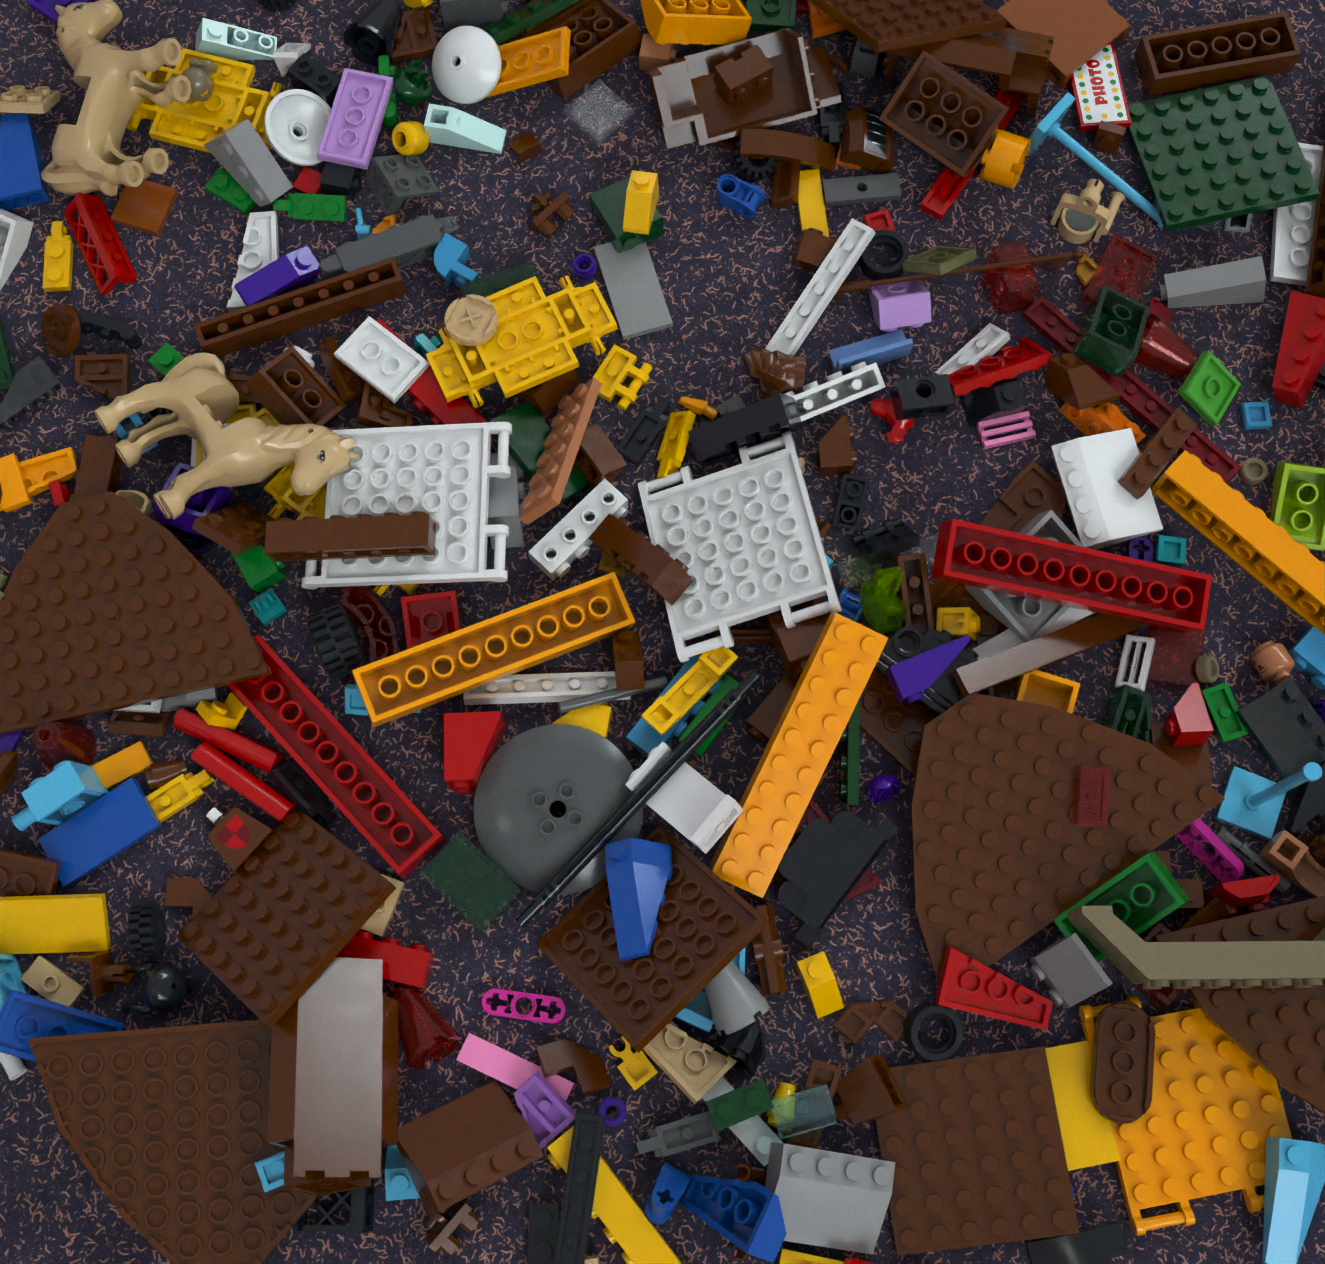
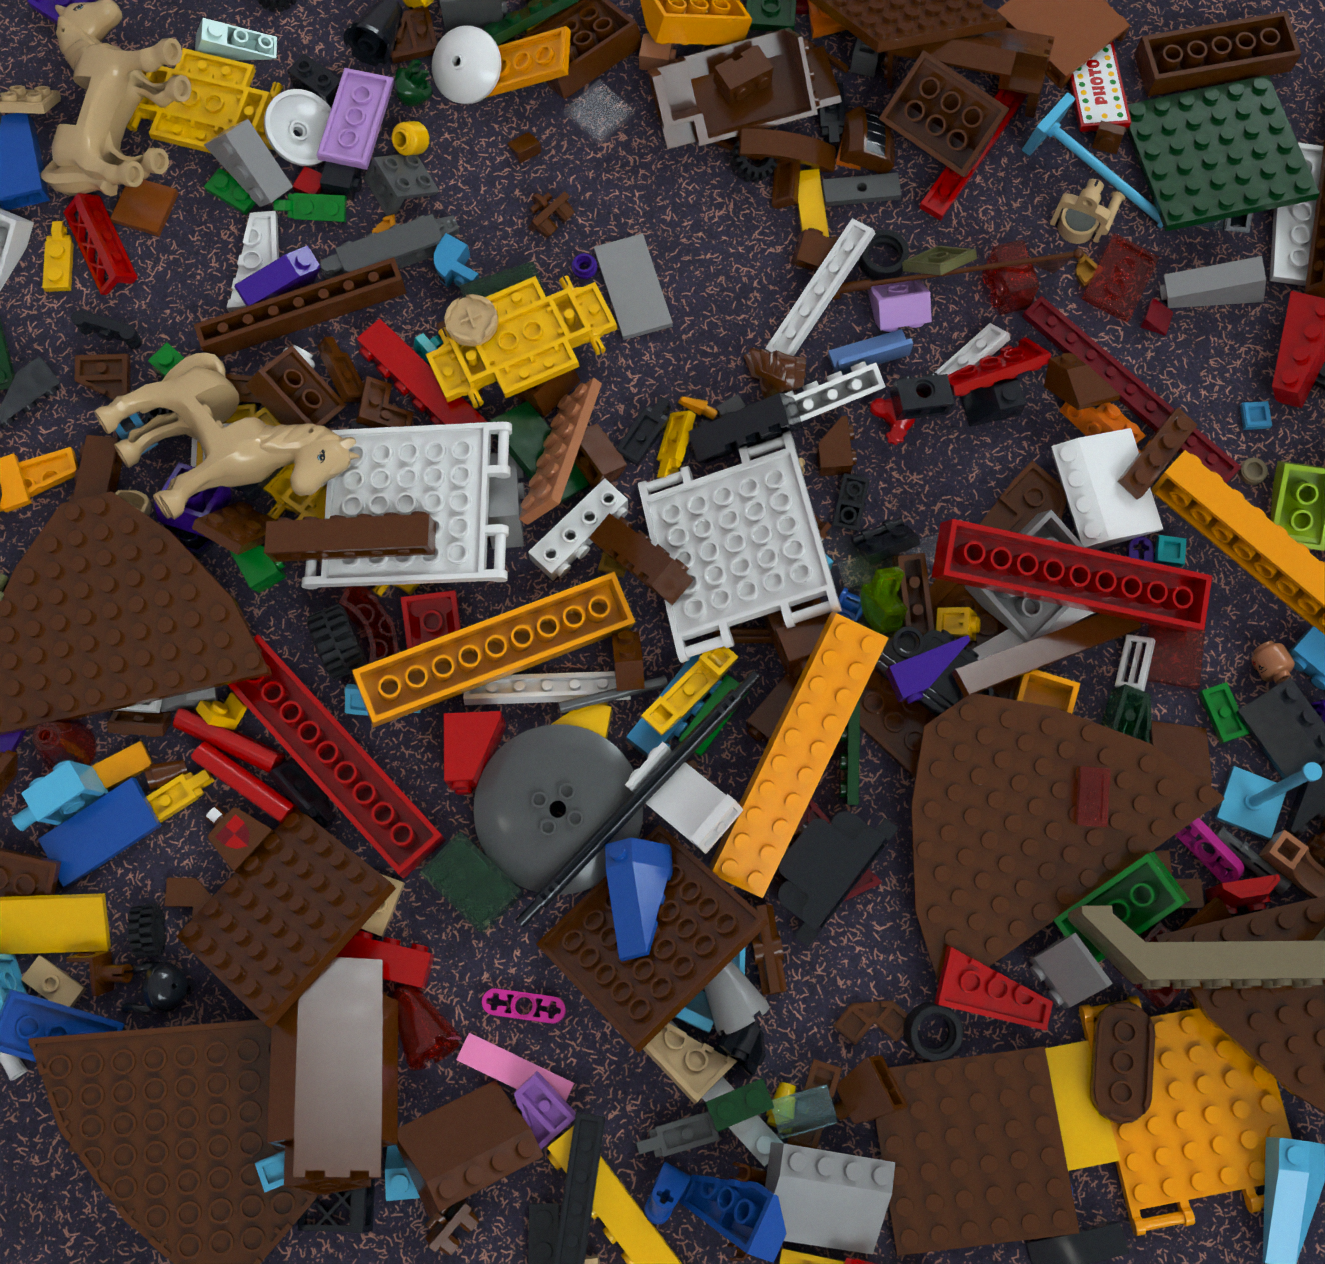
reddish brown tile [41,303,81,357] -> none
red tile [49,480,71,508] -> none
dark tan piece [181,58,218,102] -> none
teal tile [248,588,287,626] -> none
white slope [273,43,311,77] -> none
white tile [334,316,430,404] -> none
medium azure hand [355,208,372,240] -> none
green hinge [378,55,399,130] -> none
light aqua slope [424,104,506,154] -> none
reddish brown tile [535,1039,611,1096] -> none
dark green brick [589,177,664,254] -> none
yellow plate [593,344,652,411] -> none
dark purple plate [597,1097,627,1127] -> none
yellow plate [609,1036,658,1091] -> none
yellow slope [623,170,659,235] -> none
blue piece [715,174,766,219] -> none
yellow slope [795,951,844,1019] -> none
red tile [863,209,895,231] -> none
dark purple plate [867,774,901,804] -> none
bright pink tile [976,411,1036,449] -> none
light orange brick [979,129,1031,189] -> none
clear green brick [1073,284,1150,378] -> none
clear red cone [1123,313,1199,380] -> none
slope [1164,682,1214,746] -> none
bright green tile [1178,350,1241,426] -> none
dark tan tile [1196,655,1219,683] -> none

